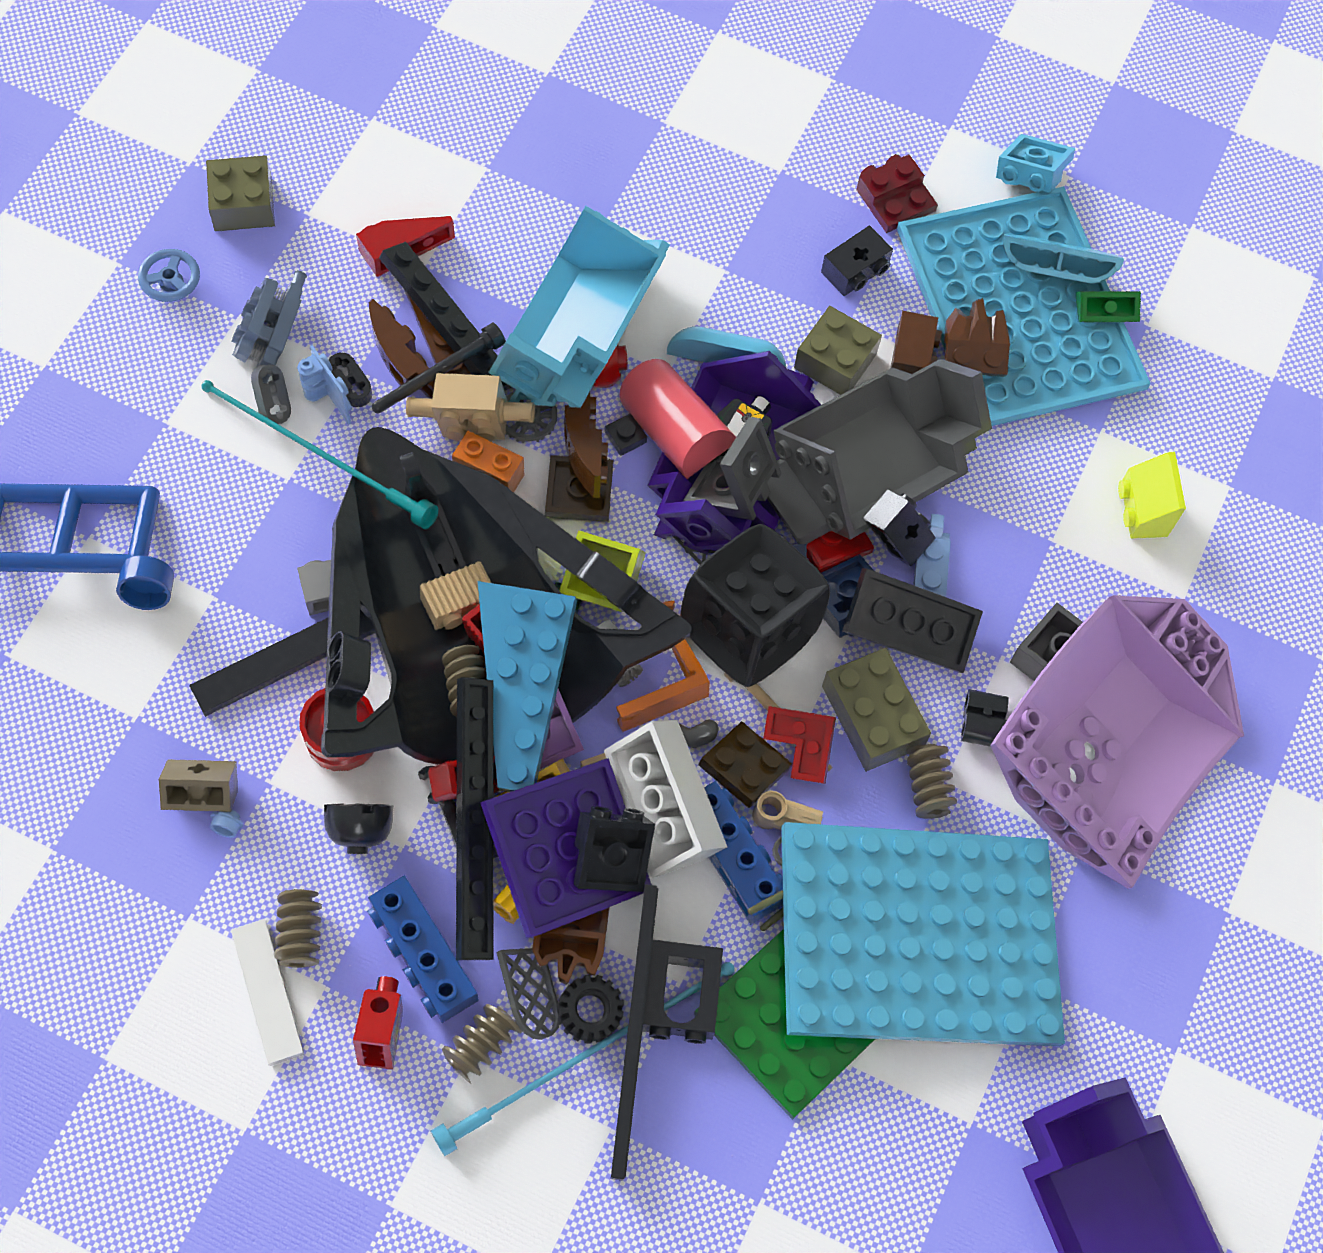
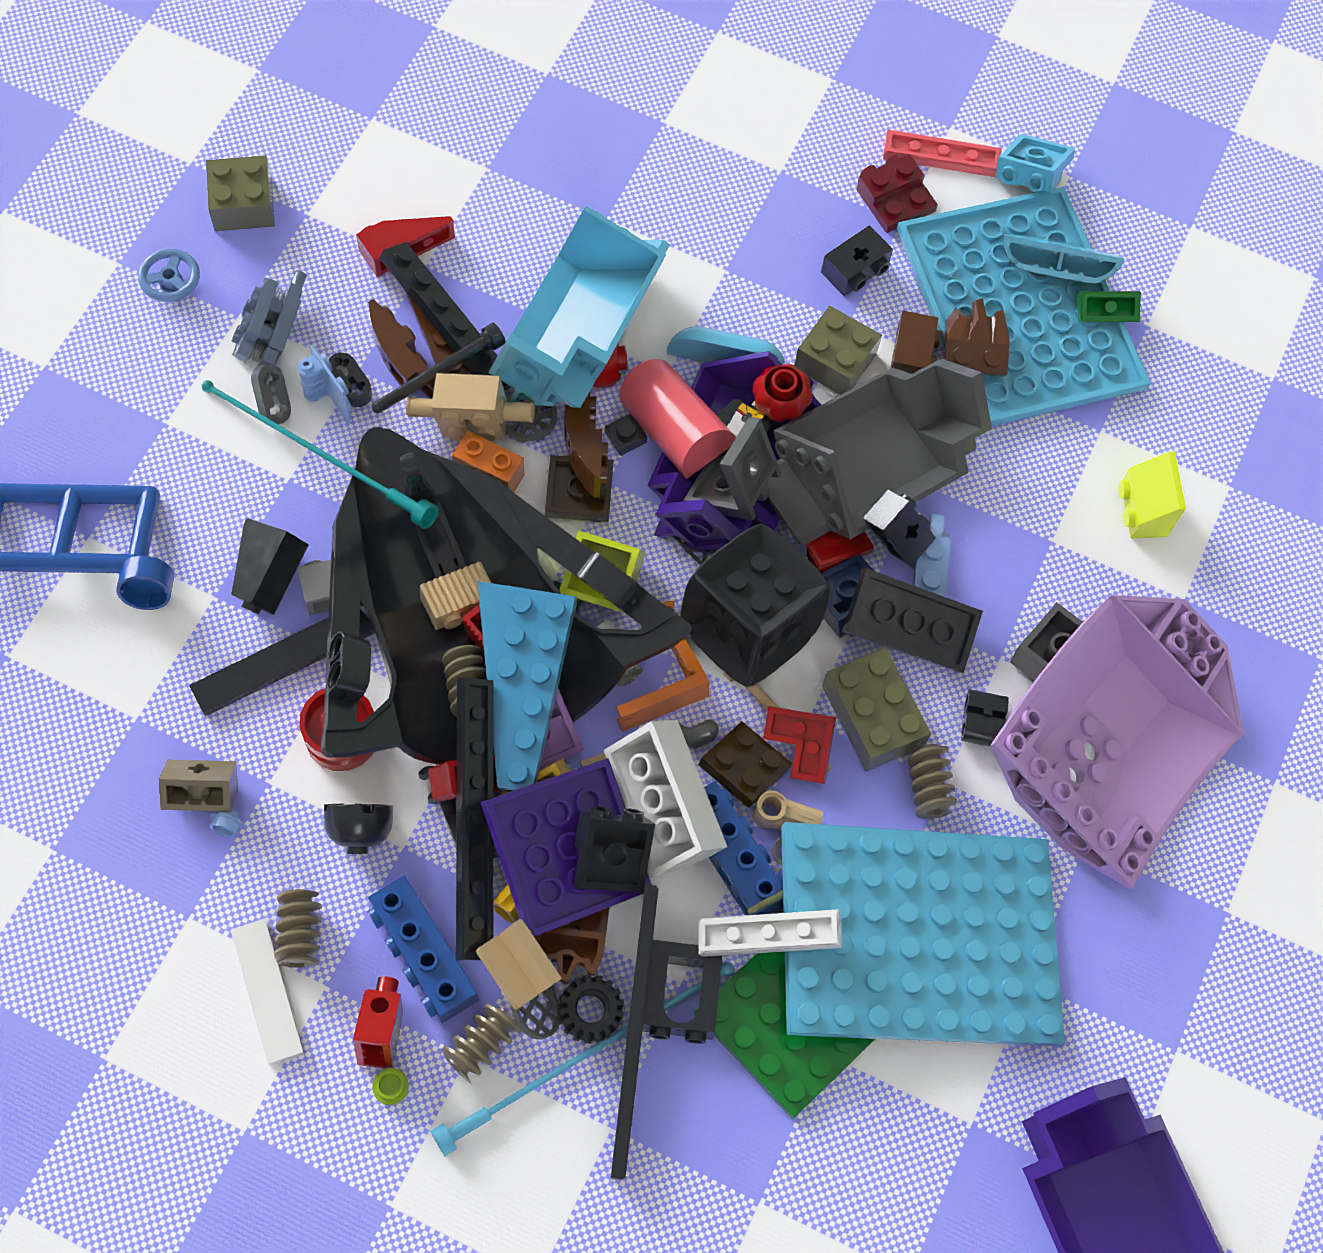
none -> black slope [231,518,309,615]
none -> lime plate [372,1068,409,1105]
none -> tan panel [476,918,562,1010]
none -> white tile [699,909,842,957]
none -> red plant [753,363,812,422]
none -> coral tile [883,129,1002,177]

